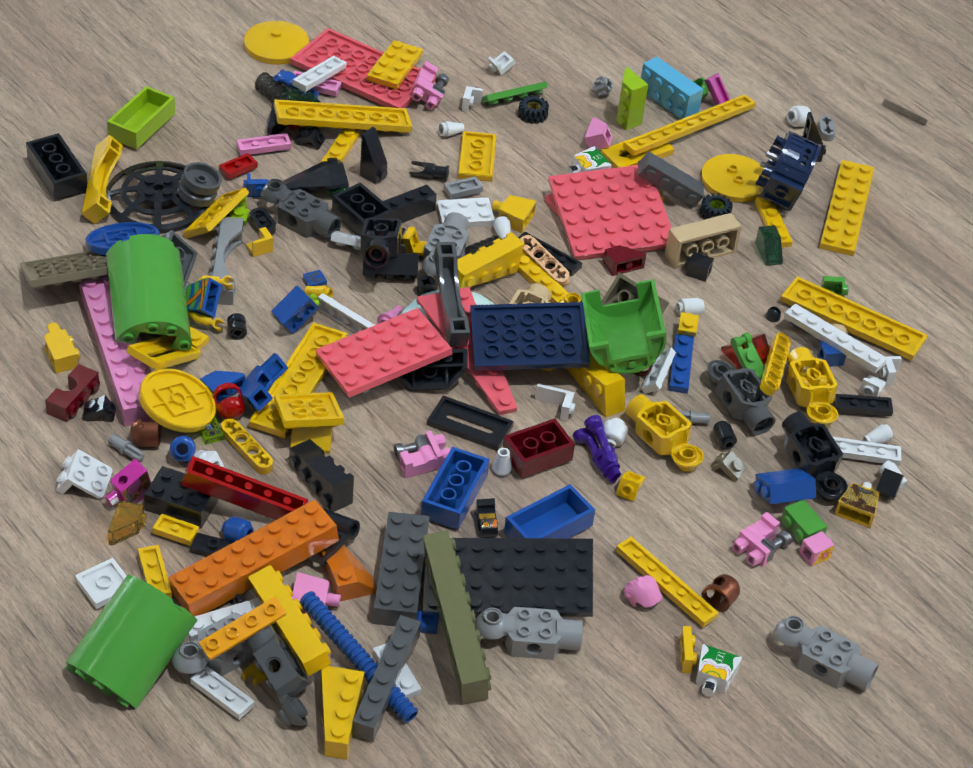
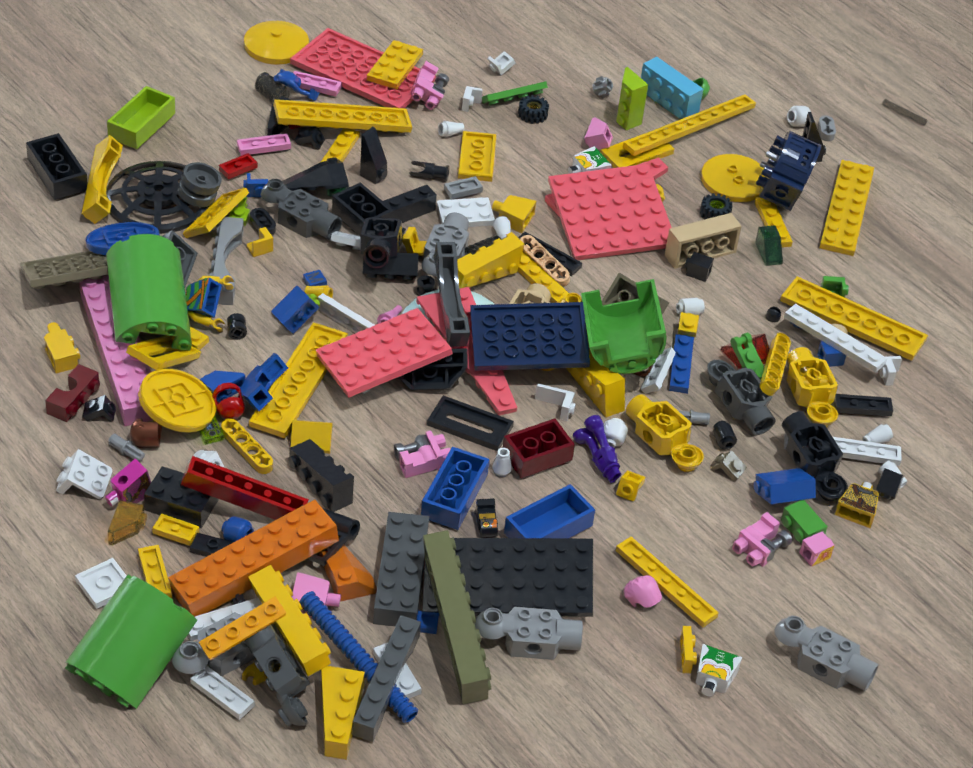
blue head [169,436,196,462] -> none
yellow plate [274,392,344,429] -> none
clear green plate [283,88,320,103] -> none
white plate [292,56,347,92] -> none
dark red slope [603,245,646,276] -> none
dark grey brick [638,151,704,207] -> none
copper helmet [701,574,740,612] -> none
dark pink tile [705,73,730,105] -> none
white bracket [859,374,886,397] -> none

